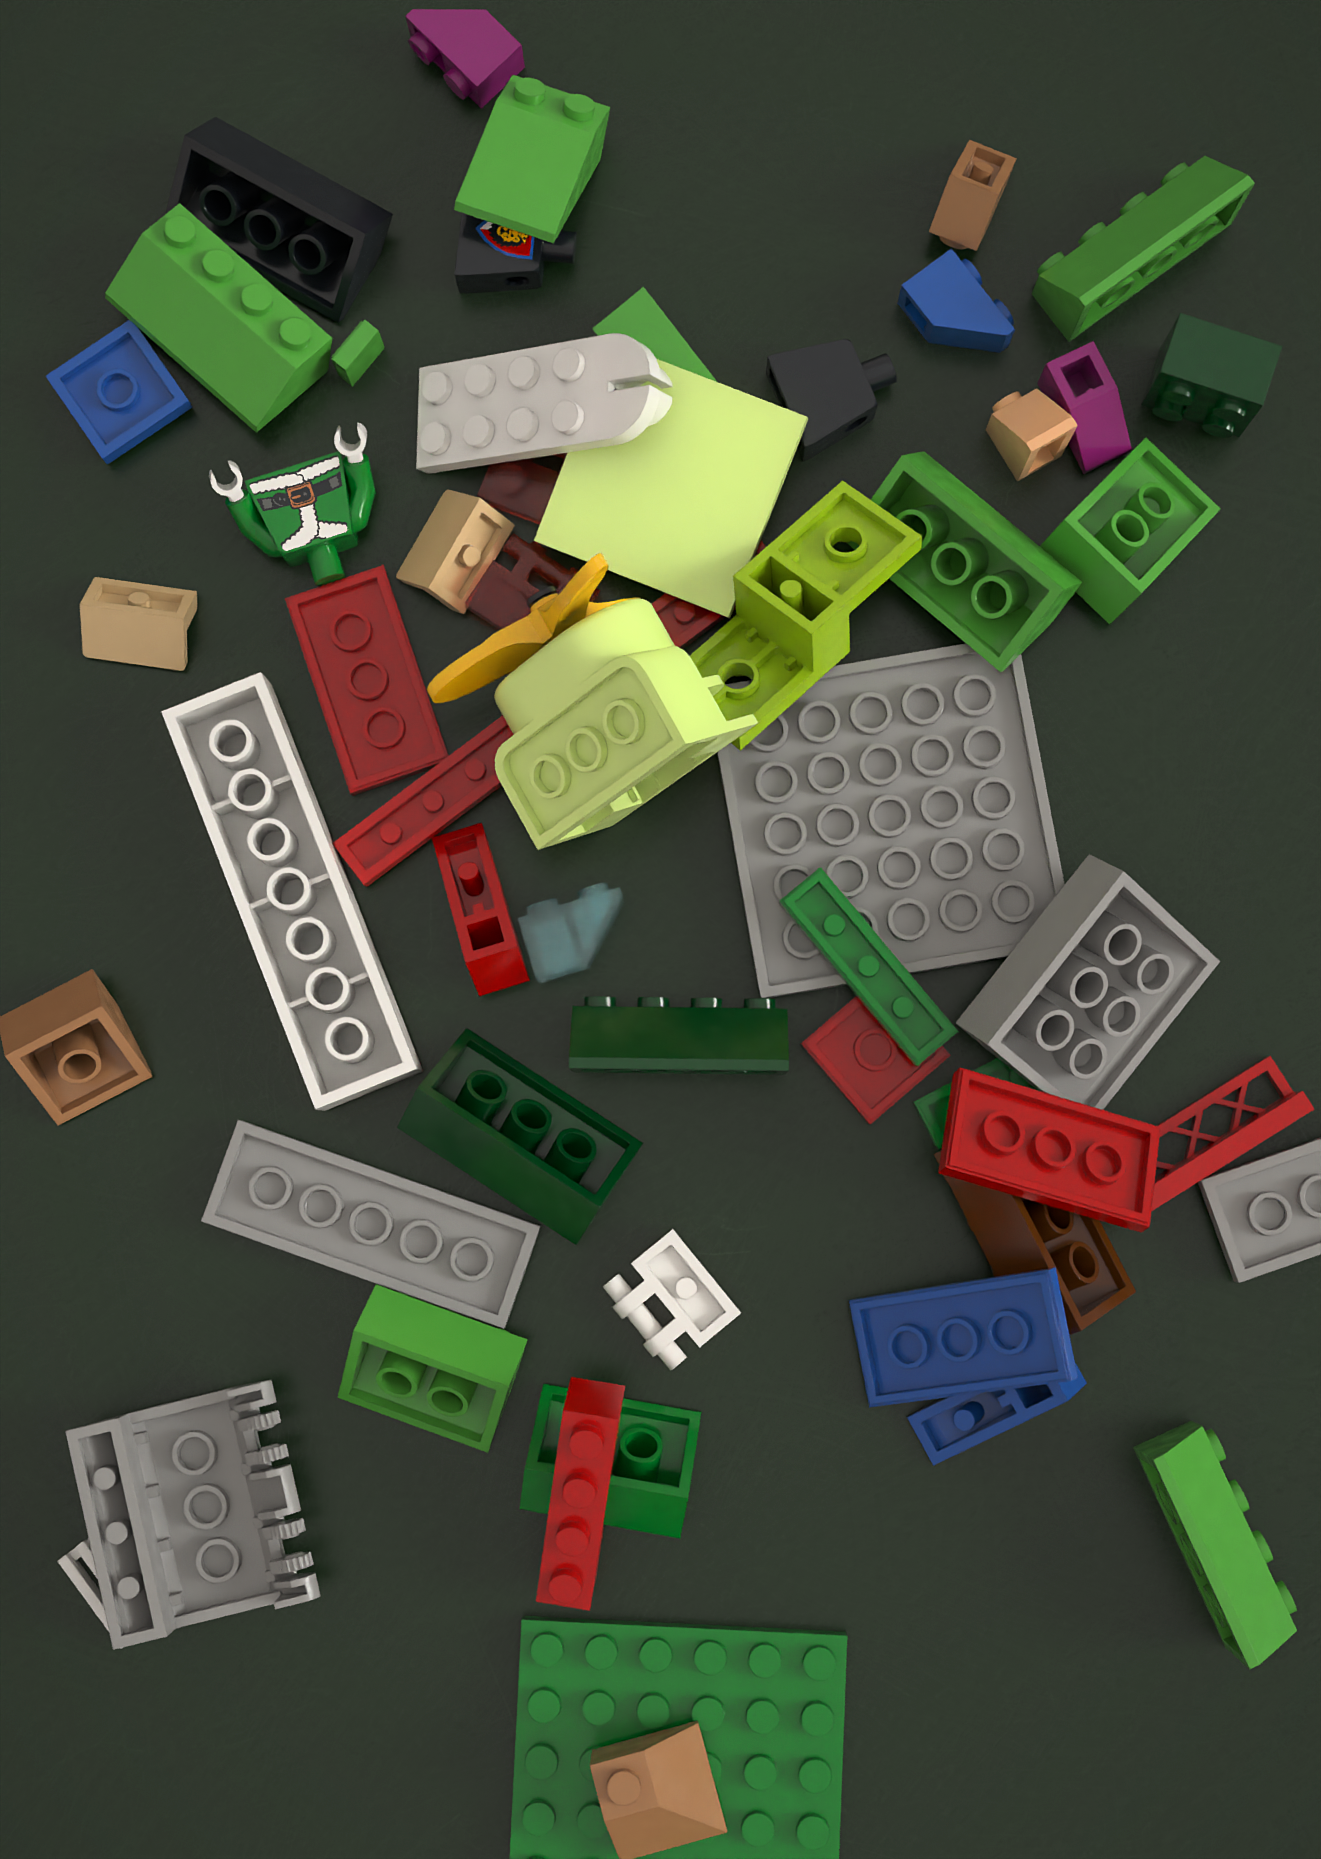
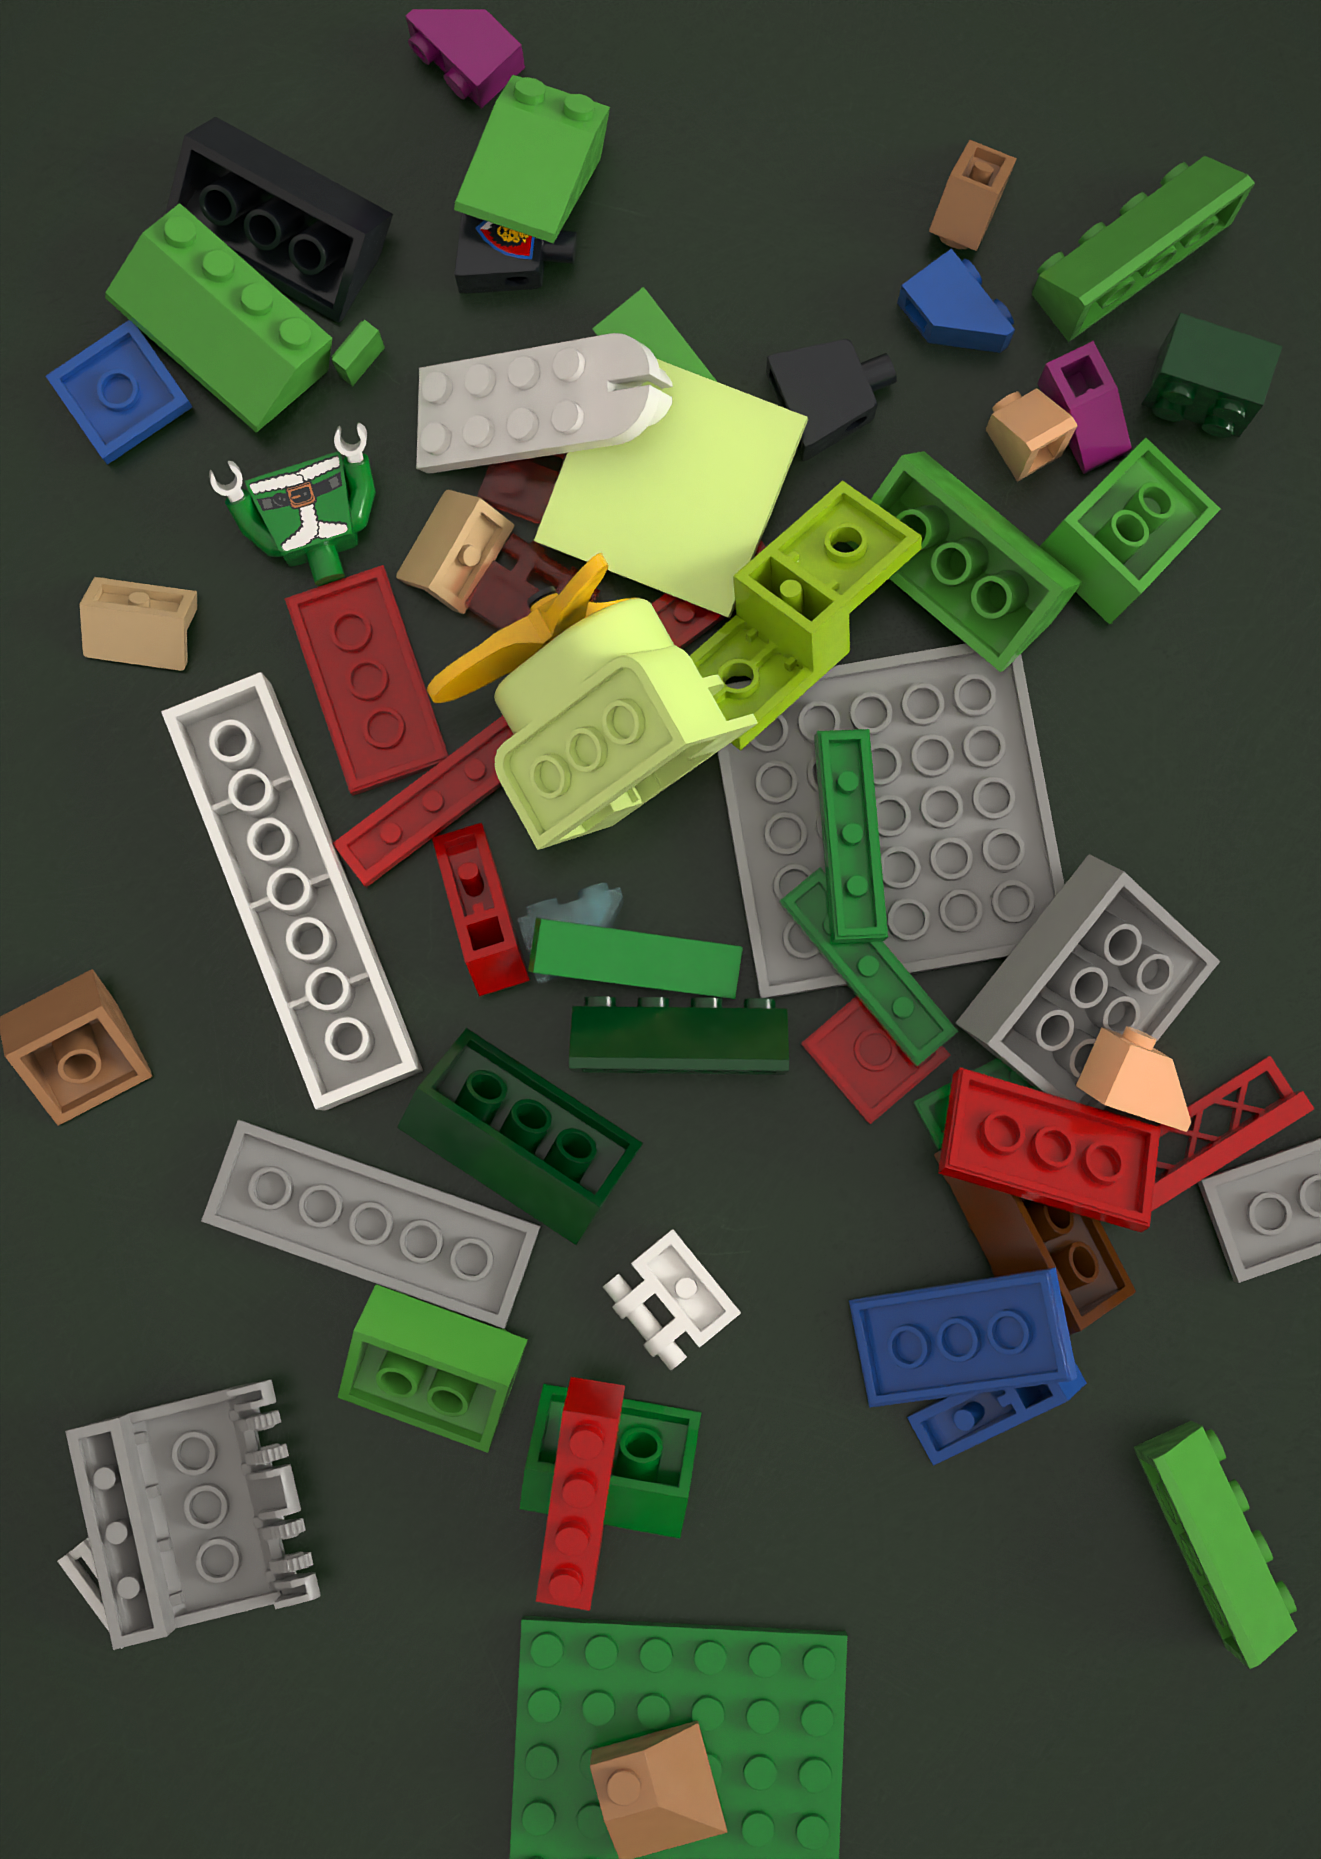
none -> green tile [528,918,743,999]
none -> green tile [814,729,888,943]
none -> light nougat slope [1076,1026,1191,1132]

